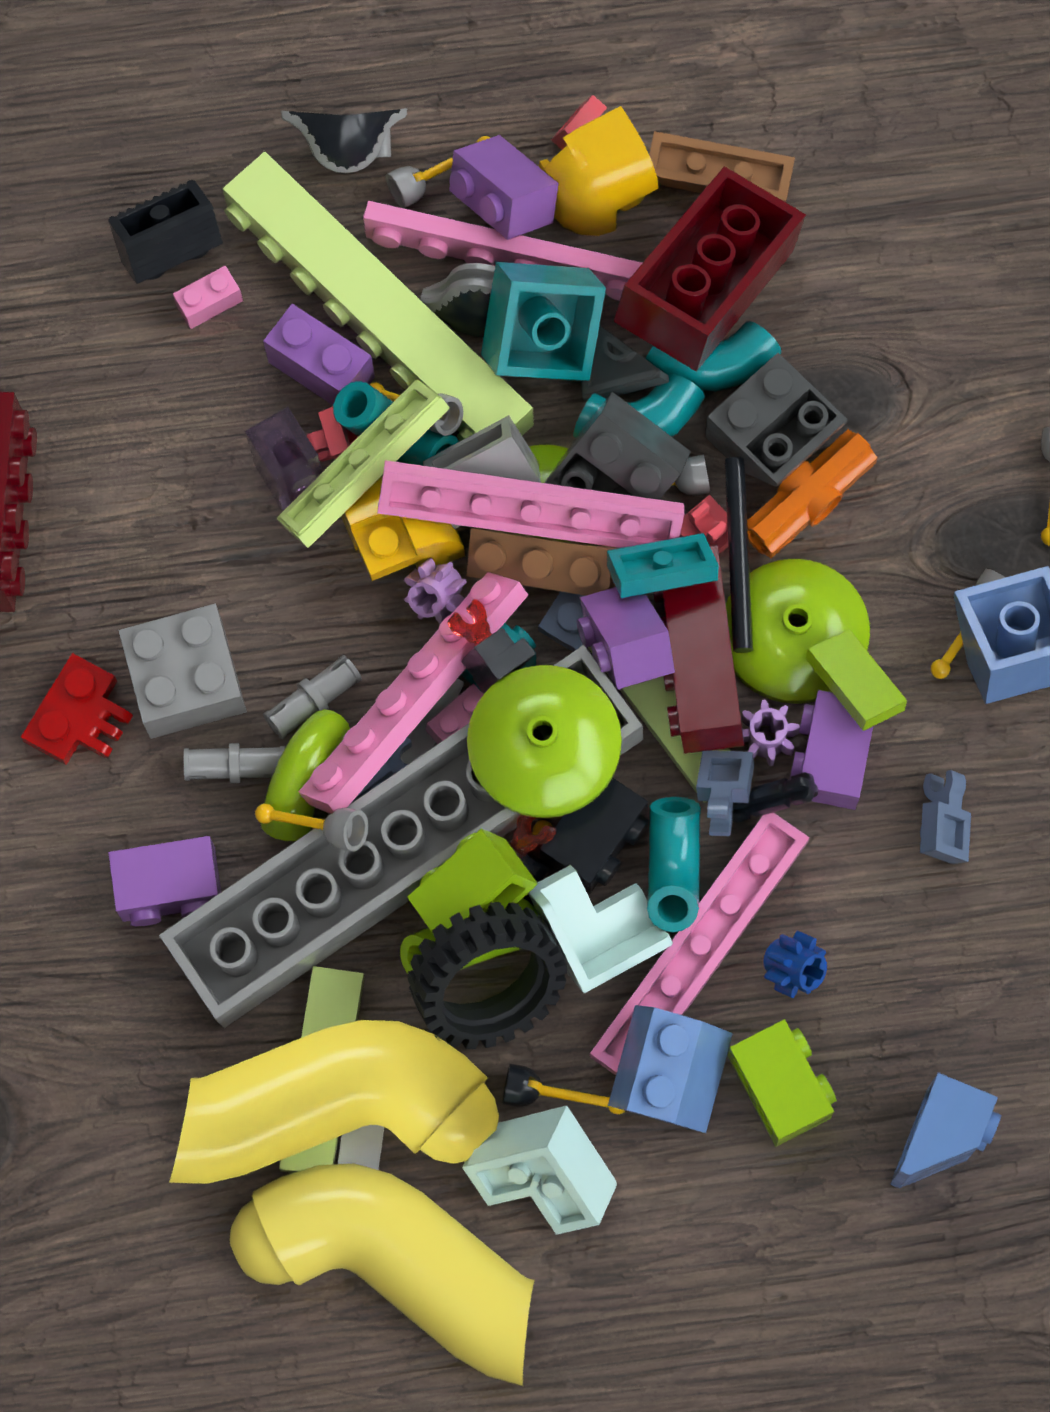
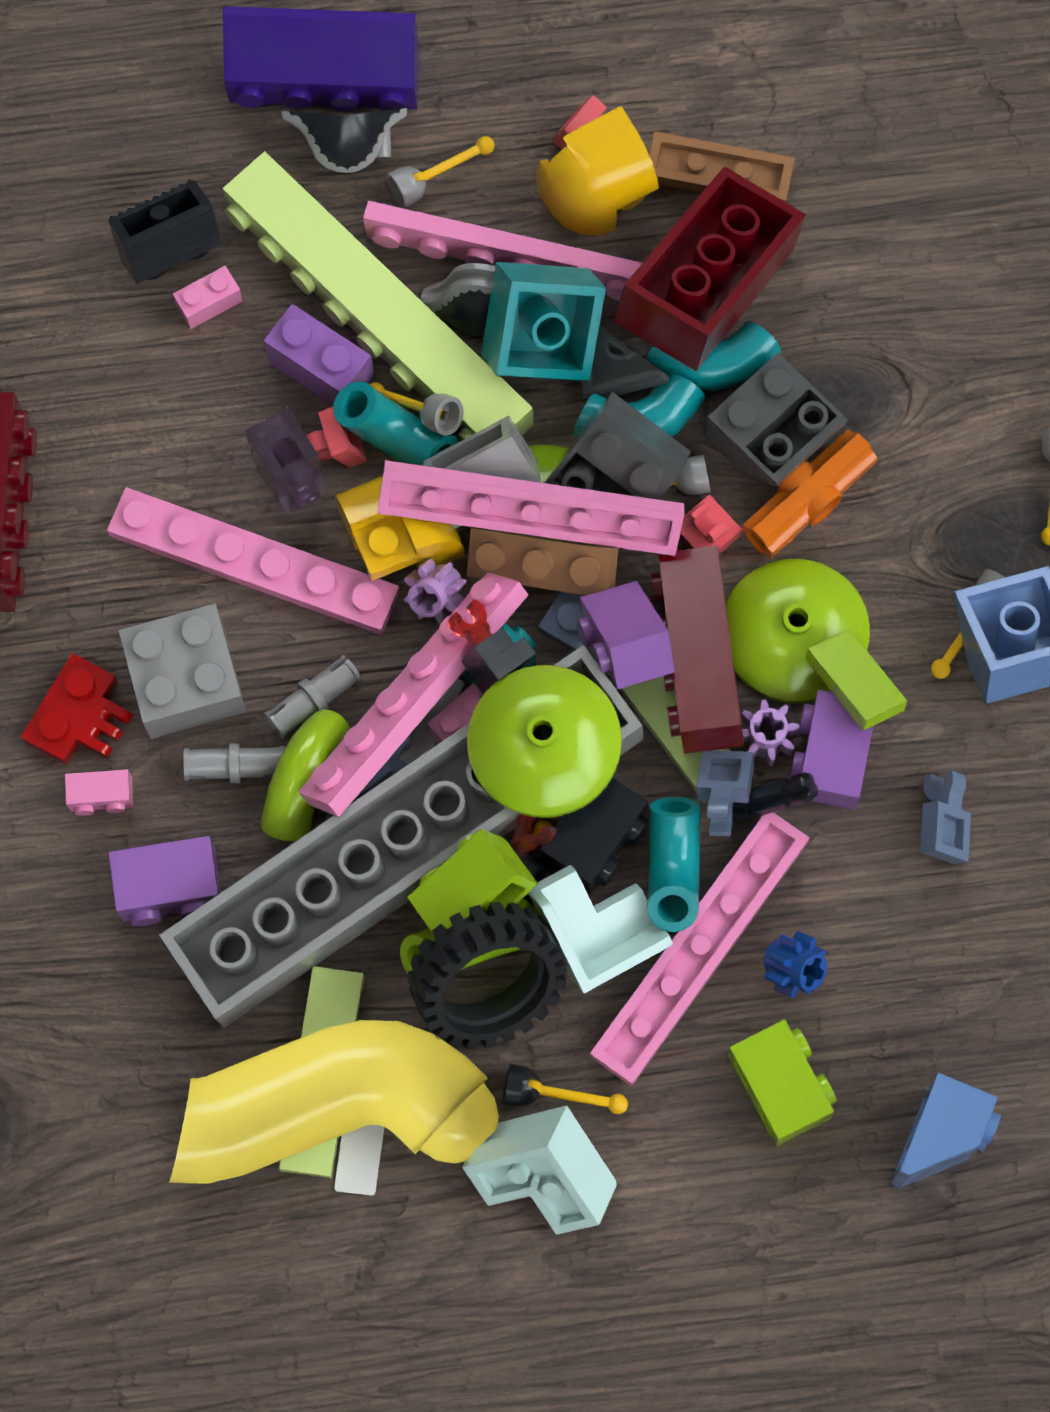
light yellow animal [229,1163,535,1386] -> none
light grey hinge [255,803,368,851] -> none
yellowish green tile [276,380,450,548] -> none
medium lavender brick [449,135,558,240] -> none
teal plate [607,533,719,598] -> none
medium blue slope [608,1005,733,1133] -> none
black bar [725,457,753,653] -> none
none -> bright pink piece [65,769,133,816]
none -> bright pink plate [107,487,400,636]
none -> dark purple slope [223,6,420,111]

